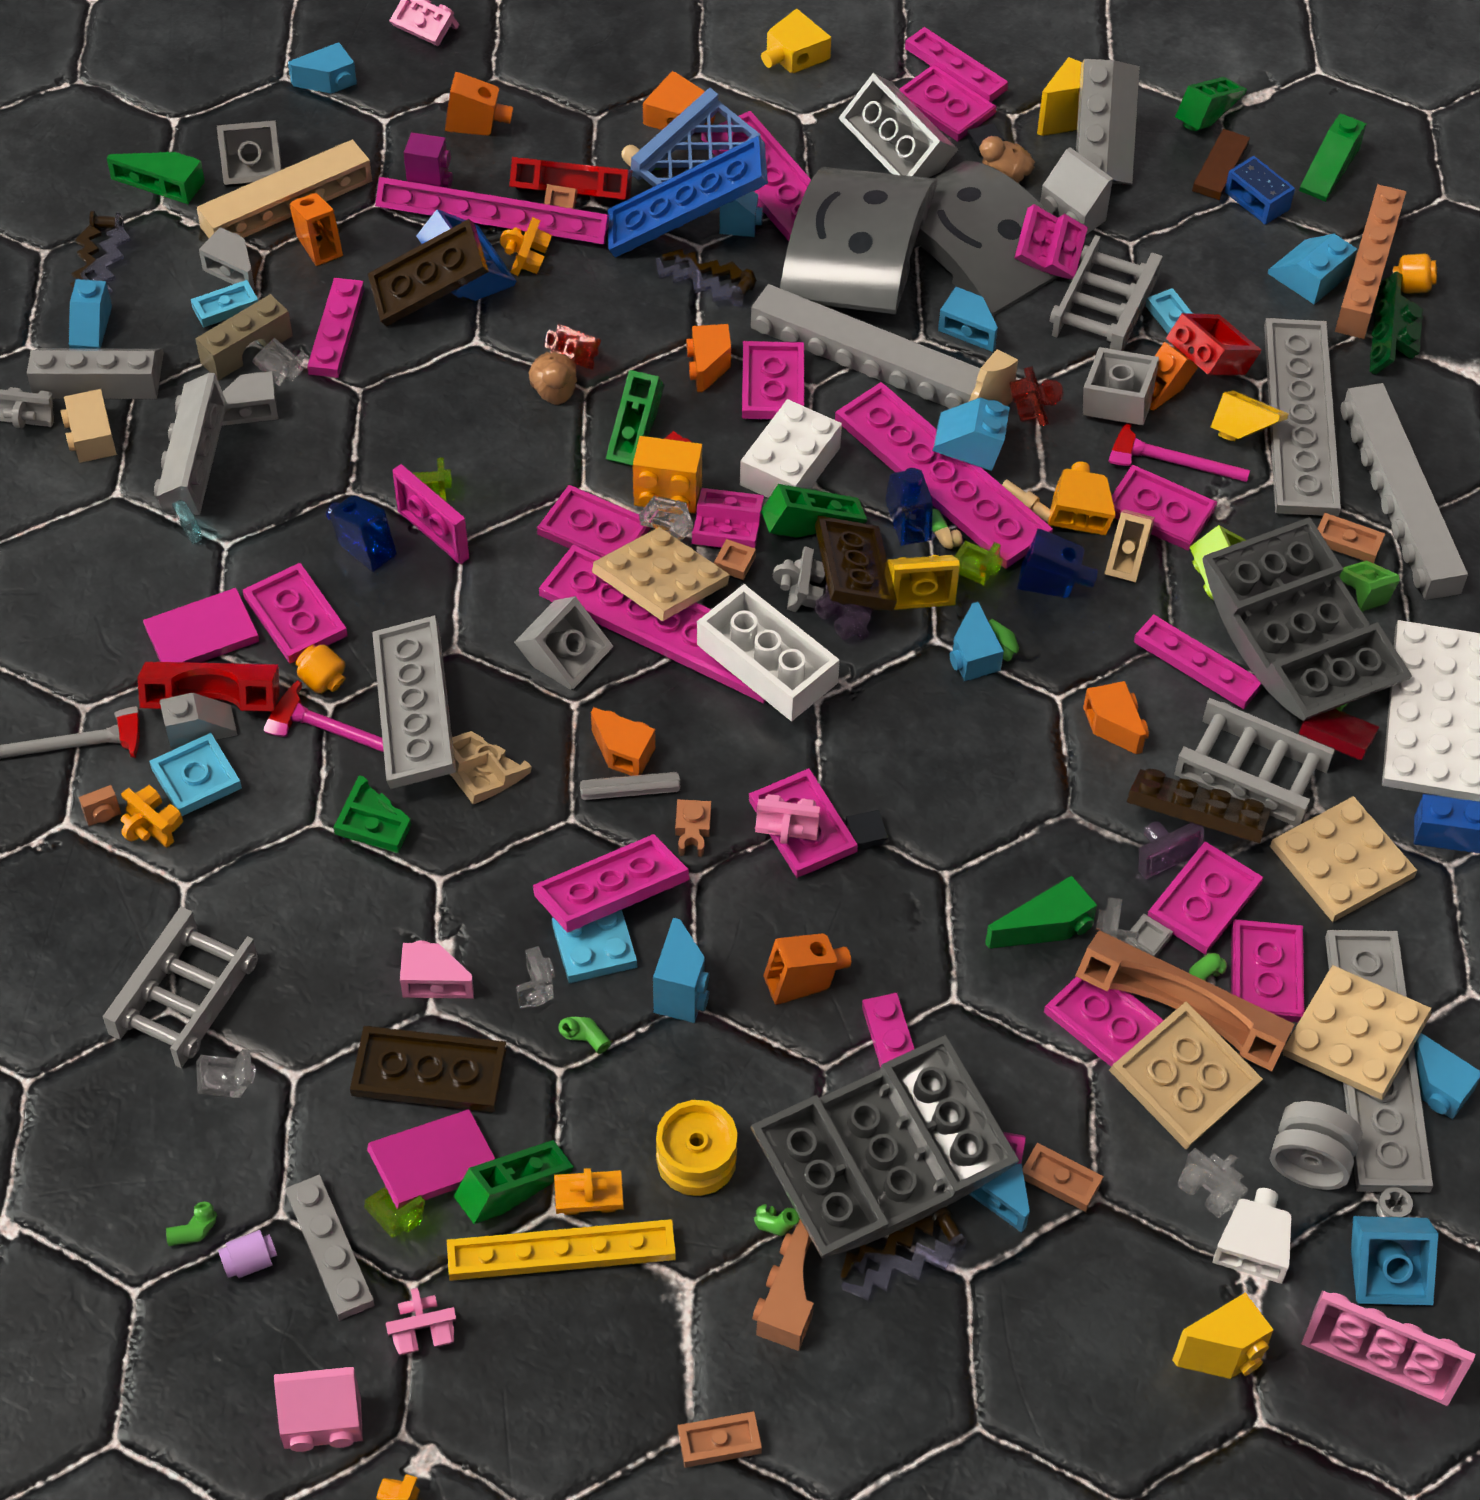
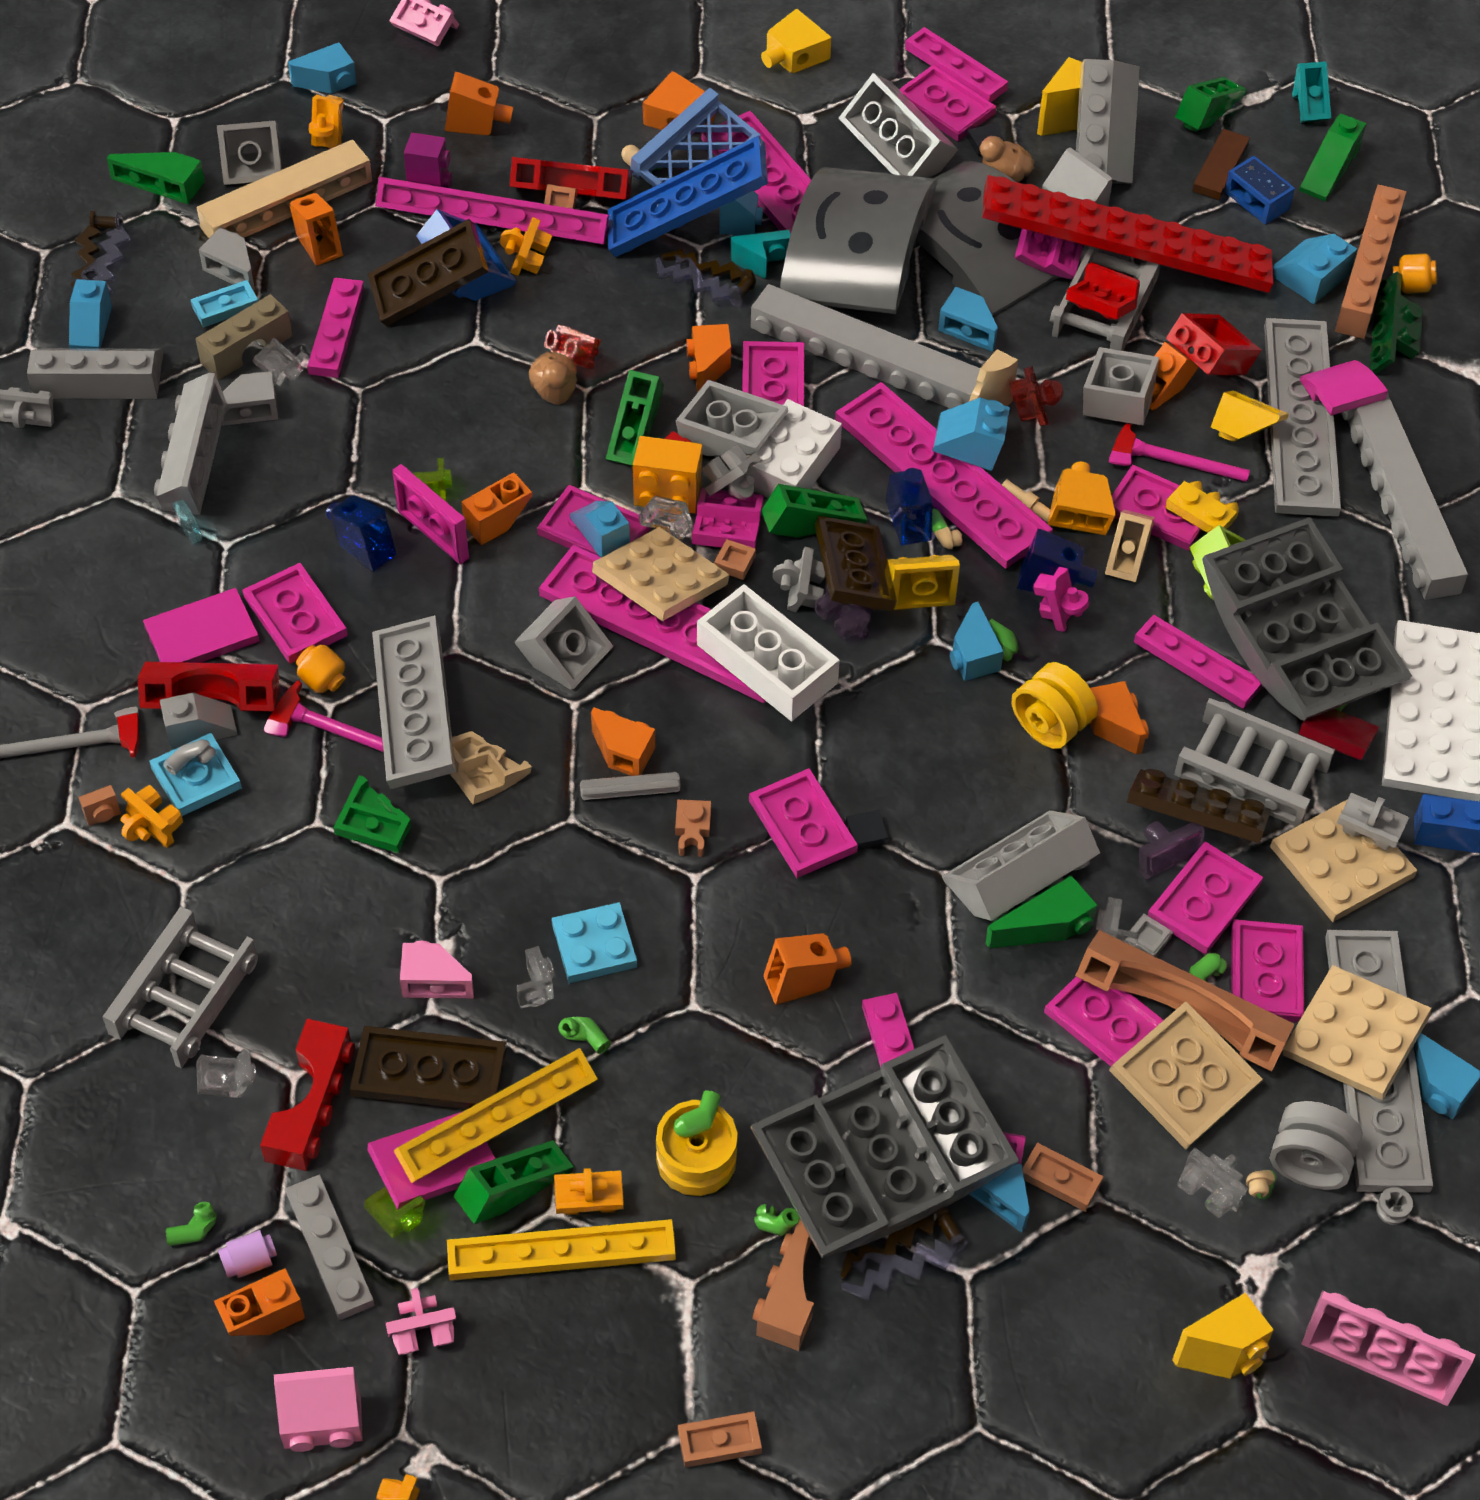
tan brick [60,389,117,463] -> none
dark pink plate [533,834,689,933] -> none
dark azure slope [653,918,710,1023] -> none
bright pink hips [755,794,820,844] -> none
clear neon green bracket [954,540,1003,585] -> none
medium azure plate [1145,288,1193,334] -> none
white torso [1212,1188,1291,1284] -> none
nougat plate [1318,513,1385,563] -> none
bright green slope [1339,560,1400,611] -> none
dark azure slope [1351,1216,1438,1305] -> none
none -> light grey arm [163,739,216,775]
none -> orange slope [214,1268,305,1336]
none -> red arch [260,1019,355,1171]
none -> light orange hips [308,95,344,149]
none -> yellow plate [393,1048,598,1183]
none -> orange slope [461,472,532,546]
none -> dark azure slope [570,501,630,558]
none -> bright green arm [674,1091,721,1137]
none -> light grey slope [676,380,789,456]
none -> light grey hips [702,443,761,500]
none -> teal slope [731,230,791,279]
none -> light grey slope [942,810,1100,921]
none -> red plate [982,175,1273,293]
none -> yellow wheel [1011,662,1098,749]
none -> dark pink hips [1033,567,1090,632]
none -> red bracket [1066,262,1140,319]
none -> yellow plate [1165,481,1239,533]
none -> tan arm [1246,1170,1277,1199]
none -> teal slope [1292,61,1331,123]
none -> dark pink slope [1300,360,1388,416]
none -> light grey hips [1337,793,1409,850]

